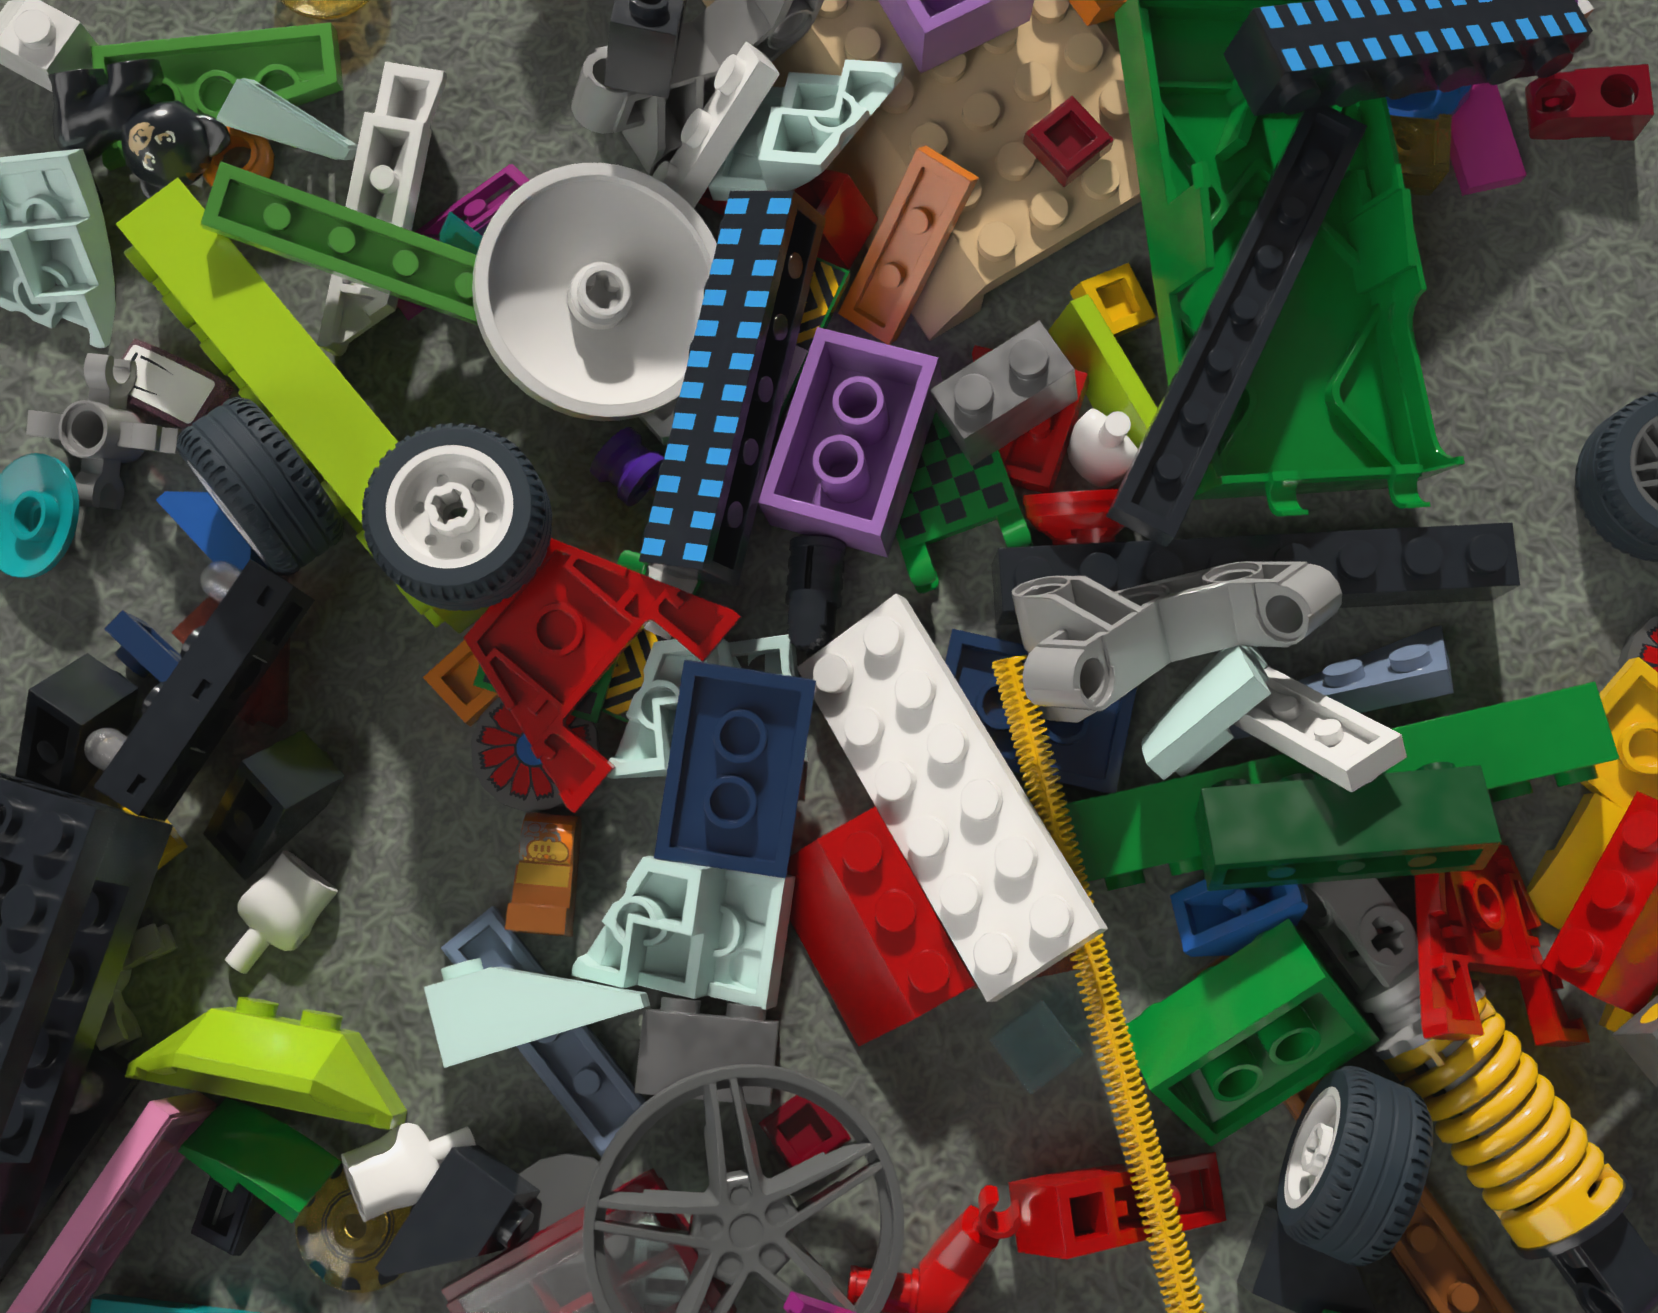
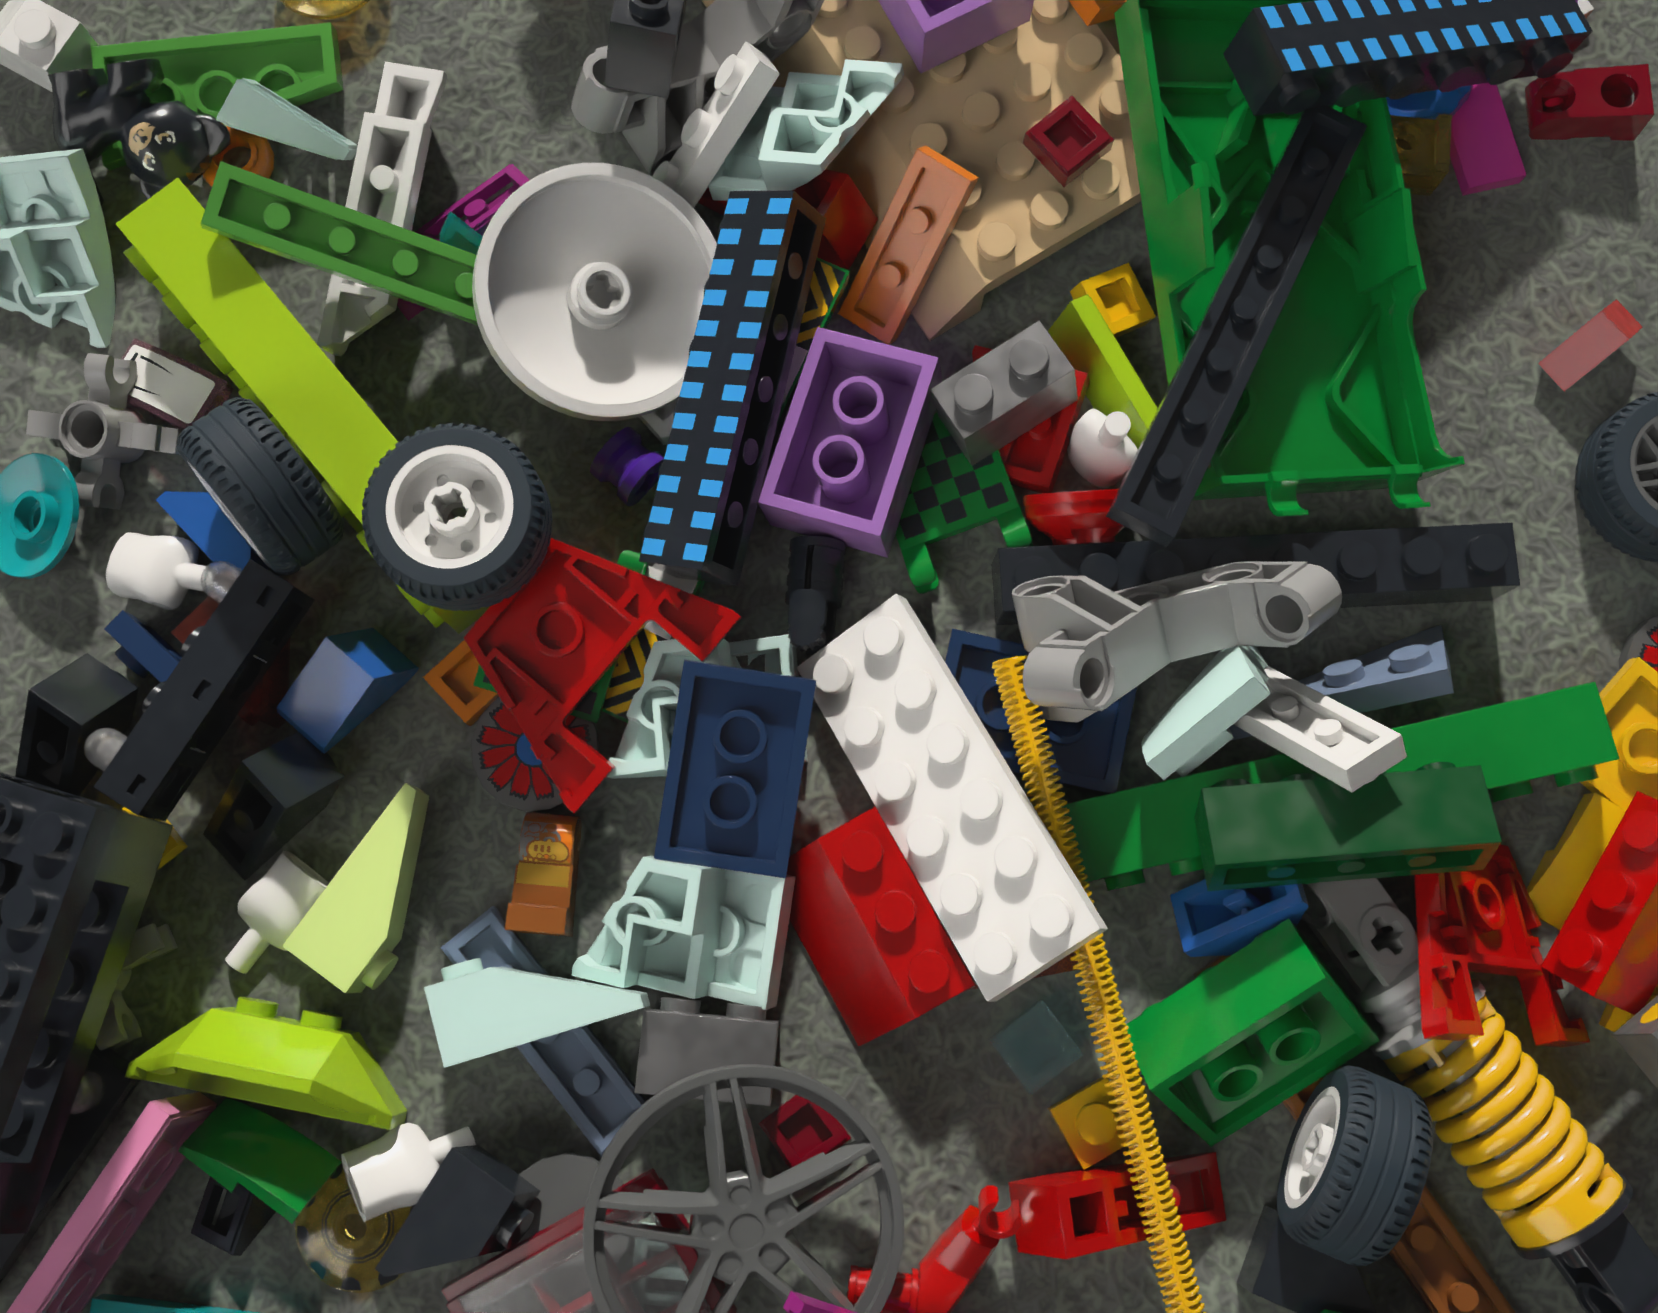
none -> white piece [106,532,225,610]
none -> blue slope [277,627,419,754]
none -> yellowish green slope [282,783,429,993]
none -> yellow plate [1048,1077,1127,1170]
none -> piece [1538,299,1643,392]

